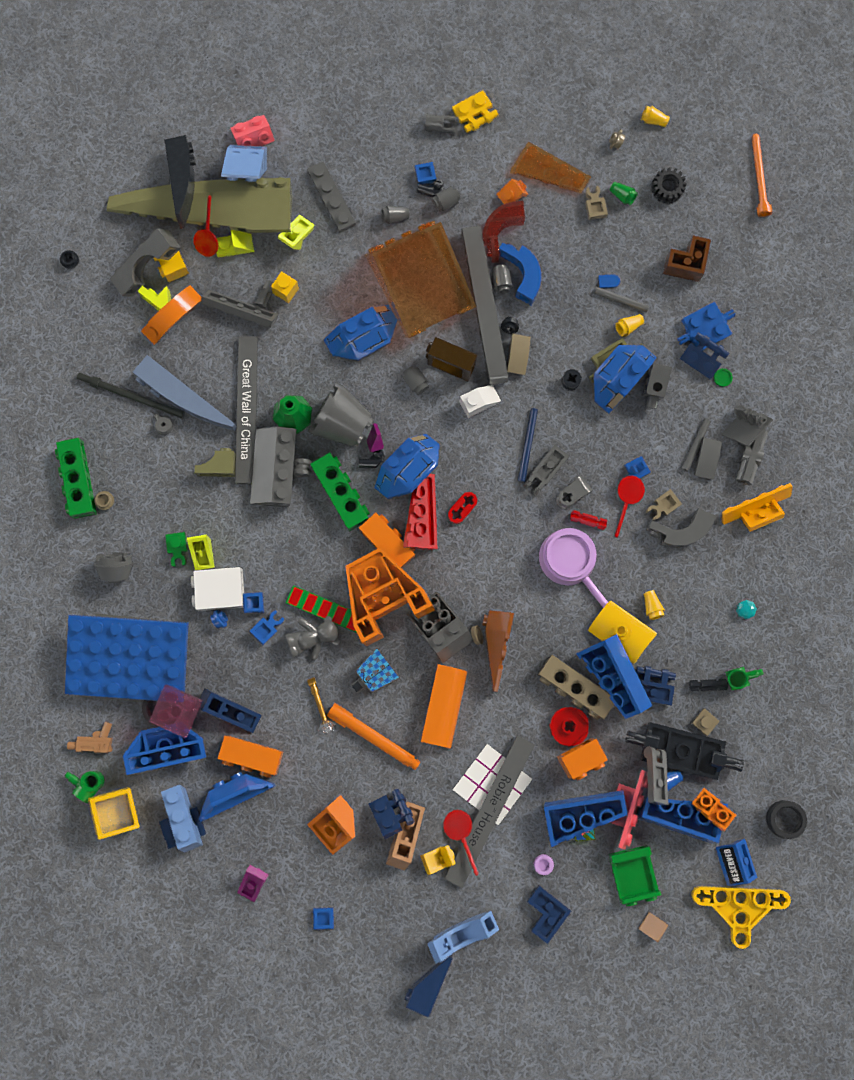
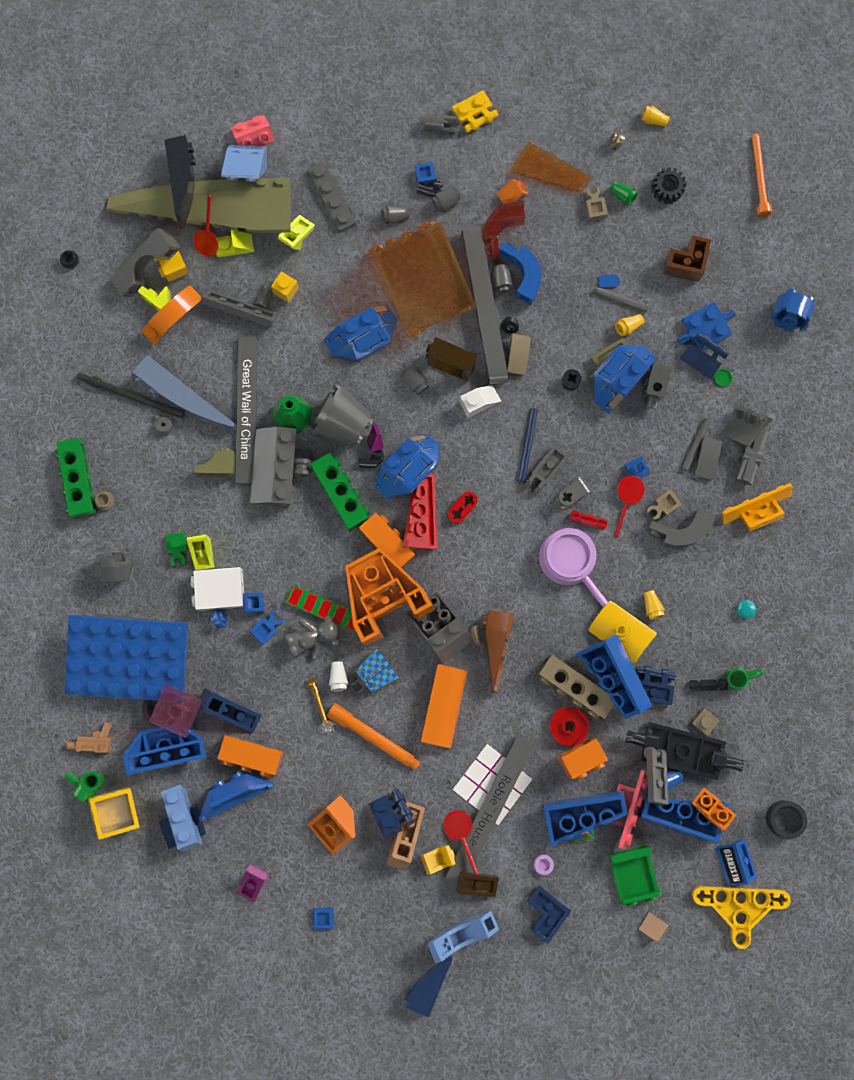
none -> white cone [329,662,348,691]
none -> dark brown plate [456,872,499,897]
none -> blue brick [771,289,815,332]

